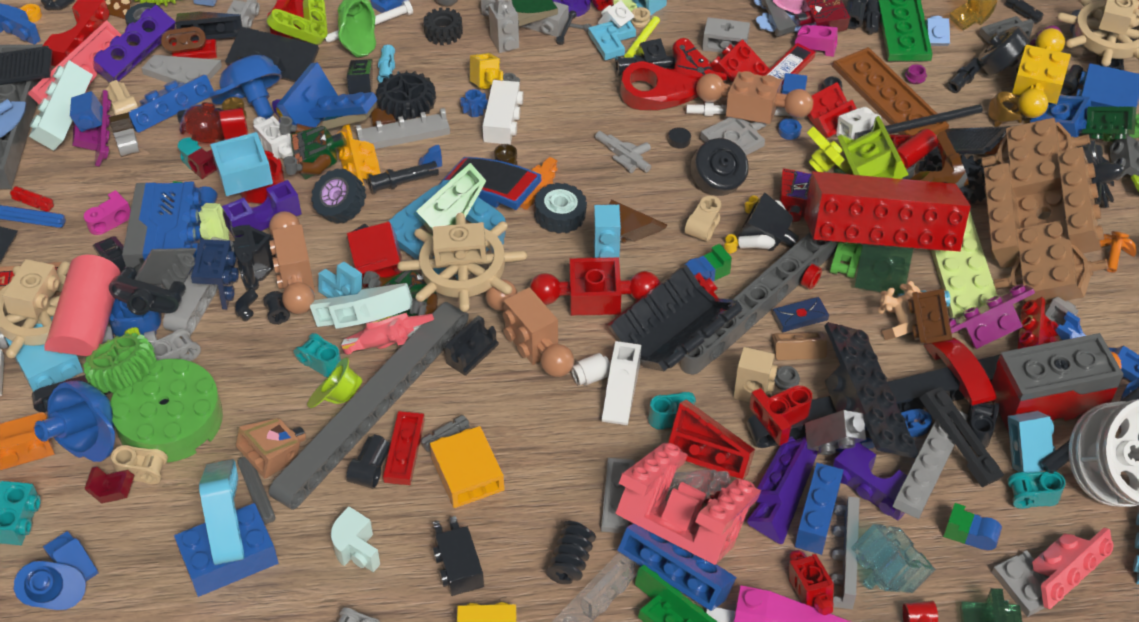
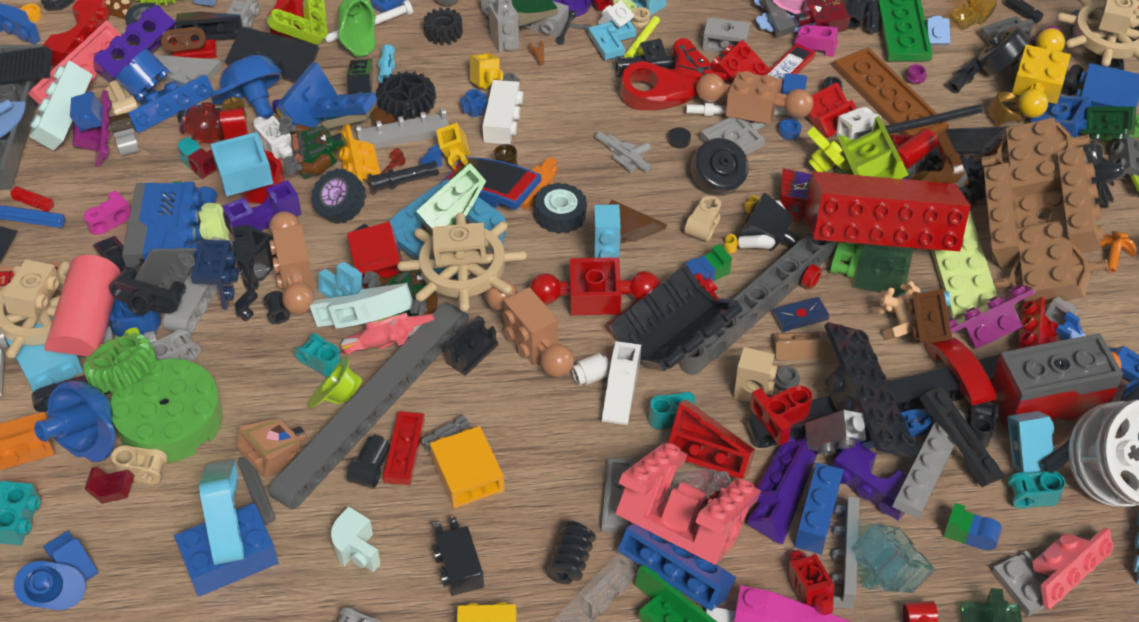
none -> blue brick [115,49,170,102]
none -> clear red hand [381,148,406,173]
none -> yellow brick [436,123,471,170]
none -> dark orange piece [529,41,544,65]

